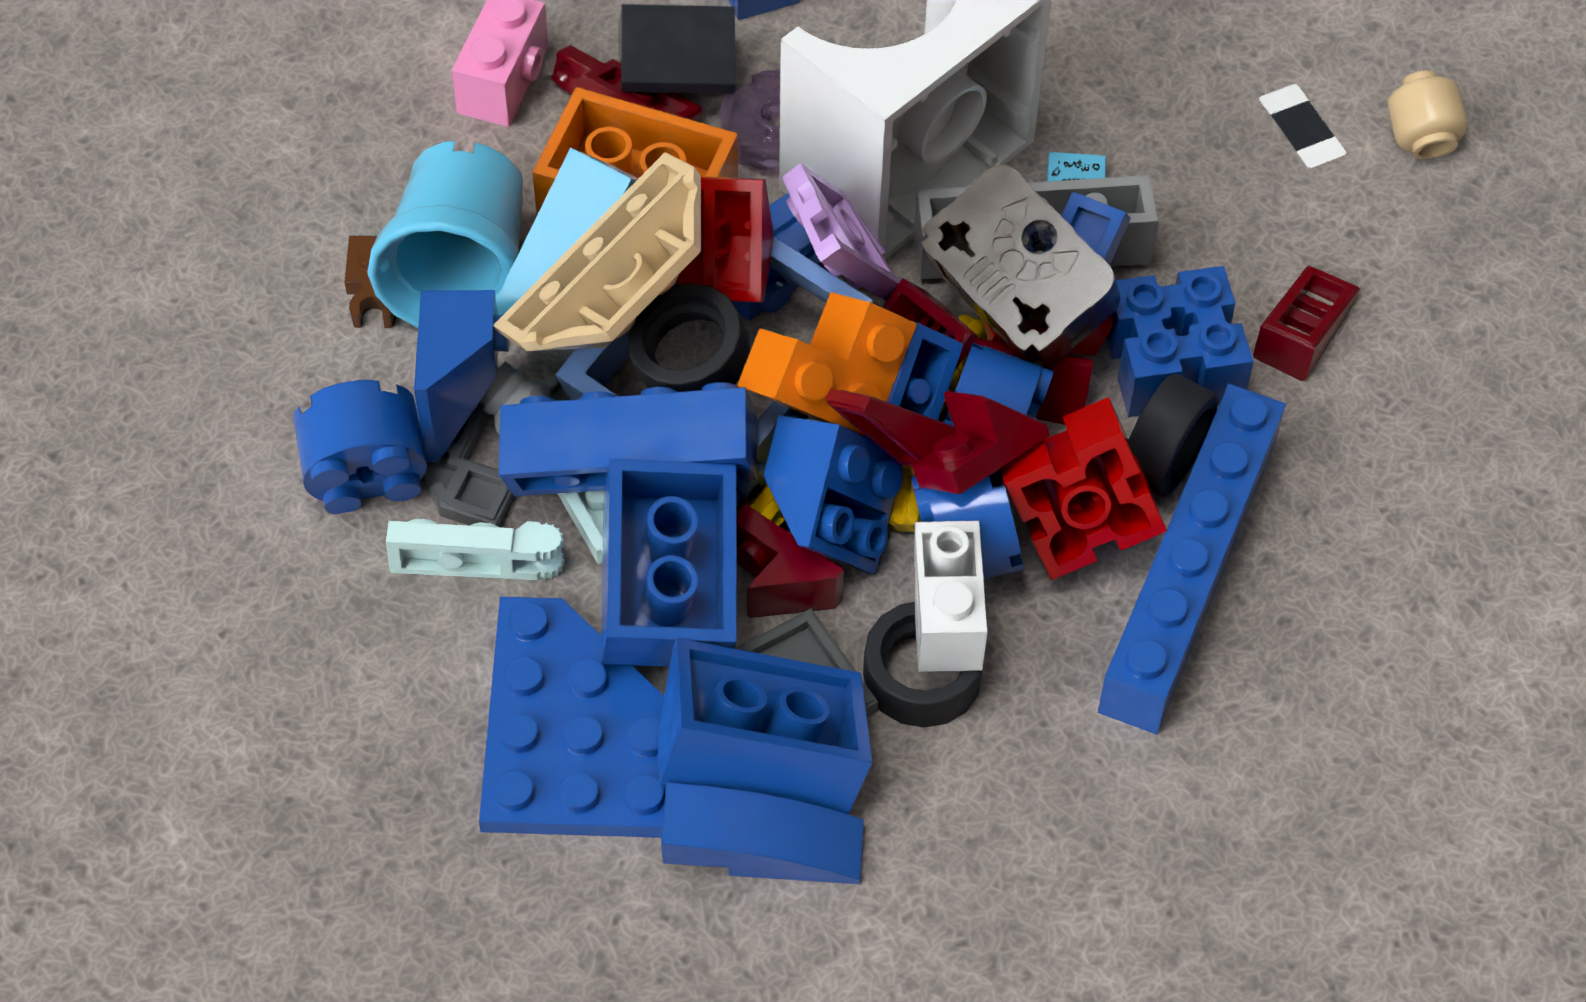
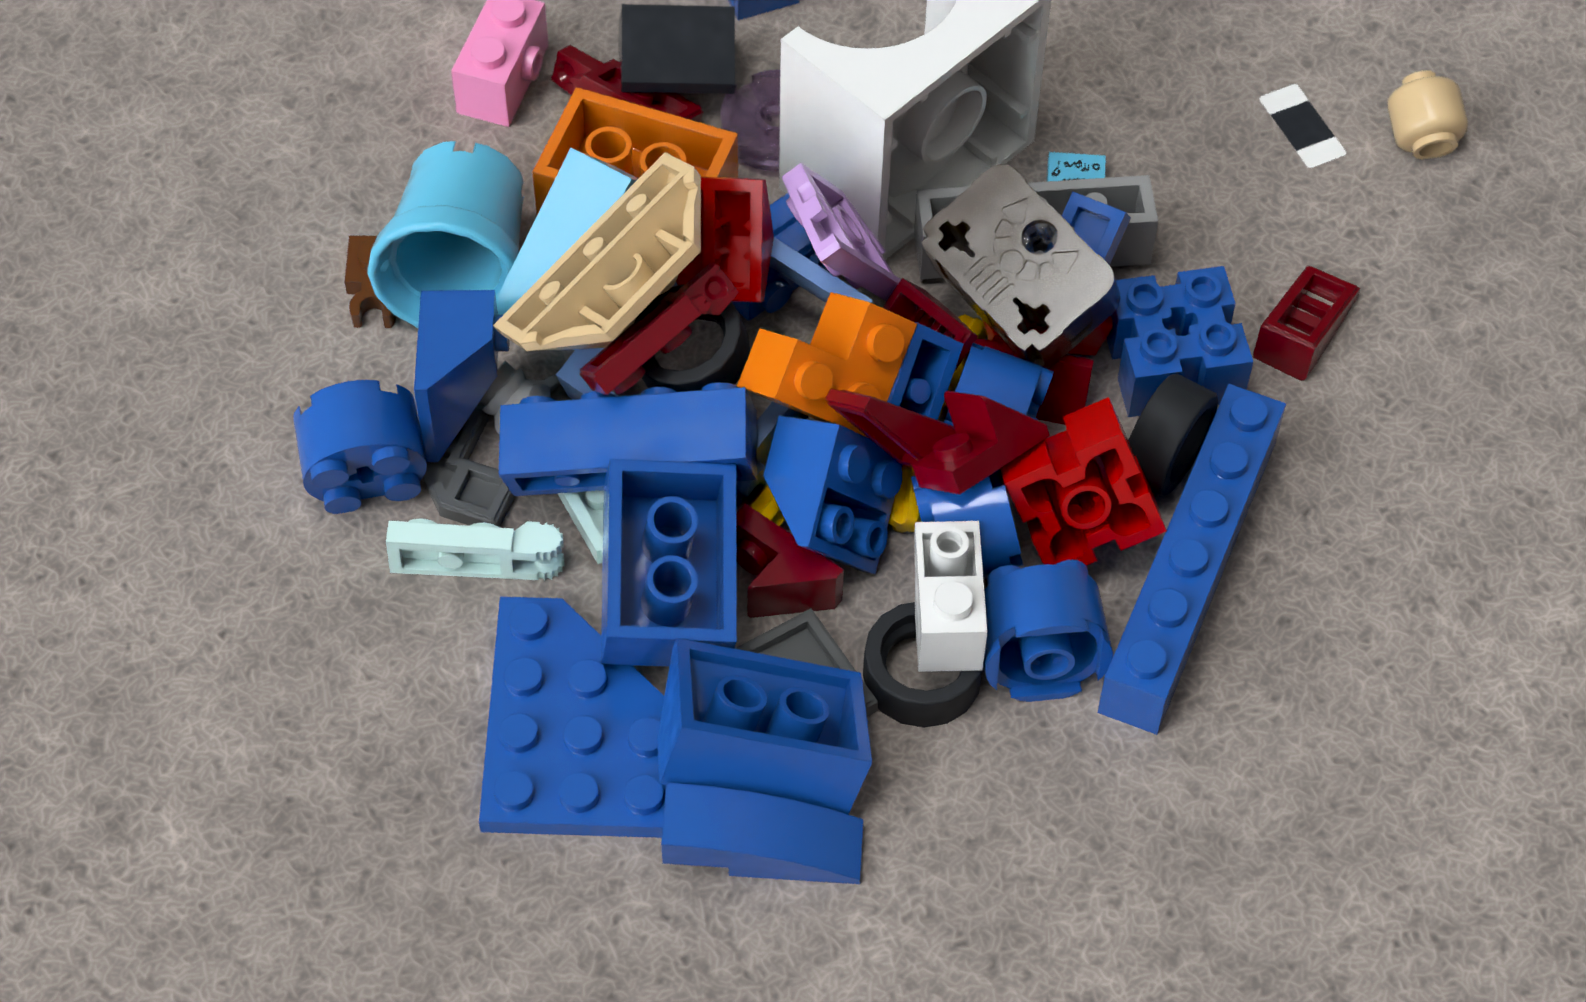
none -> dark red hinge [579,263,739,395]
none -> blue brick [984,560,1113,702]

